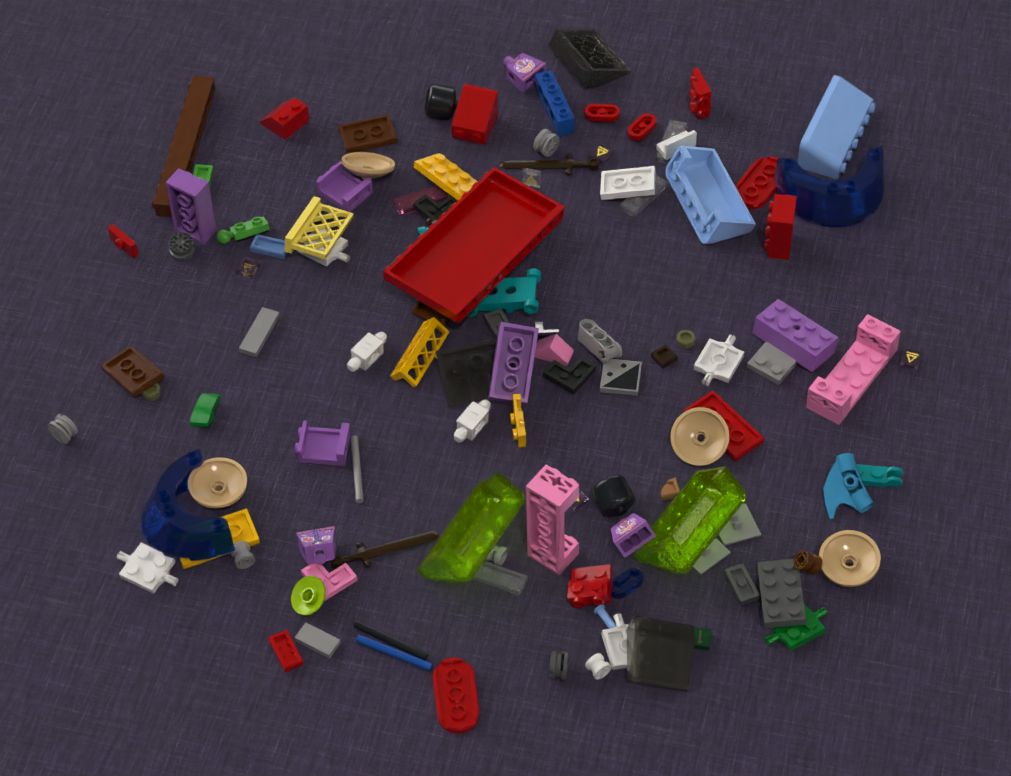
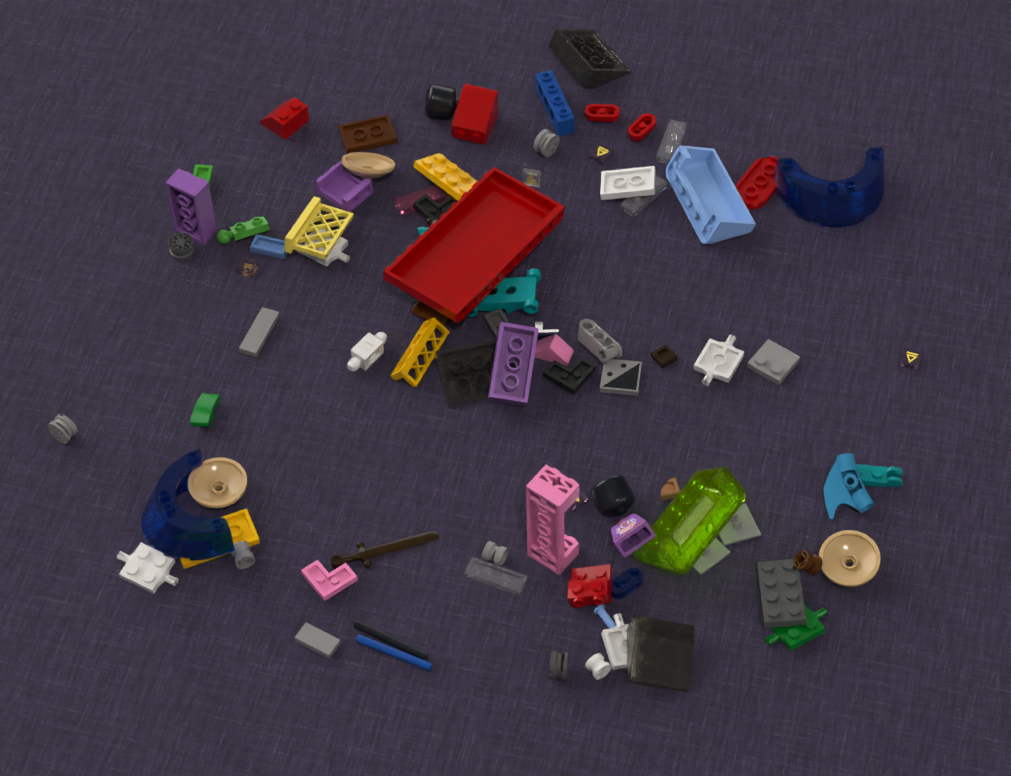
reddish brown tile [101,346,165,398] -> none
red plate [108,224,138,259] -> none
olive tile [142,383,161,401] -> none
reddish brown brick [152,75,216,217] -> none
red plate [268,630,304,673] -> none
lime dish [291,575,326,616] -> none
medium lavender panel [295,420,351,466] -> none
medium lavender torso [297,526,337,564] -> none
light grey bar [350,435,364,503] -> none
clear neon green windscreen [416,471,525,583] -> none
red tile [433,657,479,734] -> none
white piece [454,399,491,443] -> none
dark brown sword [500,153,599,176] -> none
medium lavender torso [503,53,546,93] -> none
yellow wing [510,394,526,448] -> none
white panel [656,130,697,160] -> none
tan dish [671,407,730,466] -> none
olive tile [676,330,695,349] -> none
red tile [684,390,765,462] -> none
red plate [689,68,712,120] -> none
dark green tile [689,627,712,651] -> none
dark grey plate [724,563,760,606] -> none
medium lavender brick [752,299,839,372] -> none
red brick [764,194,797,260] -> none
light blue windscreen [797,75,876,180] -> none
bright pink plate [806,314,901,425] -> none

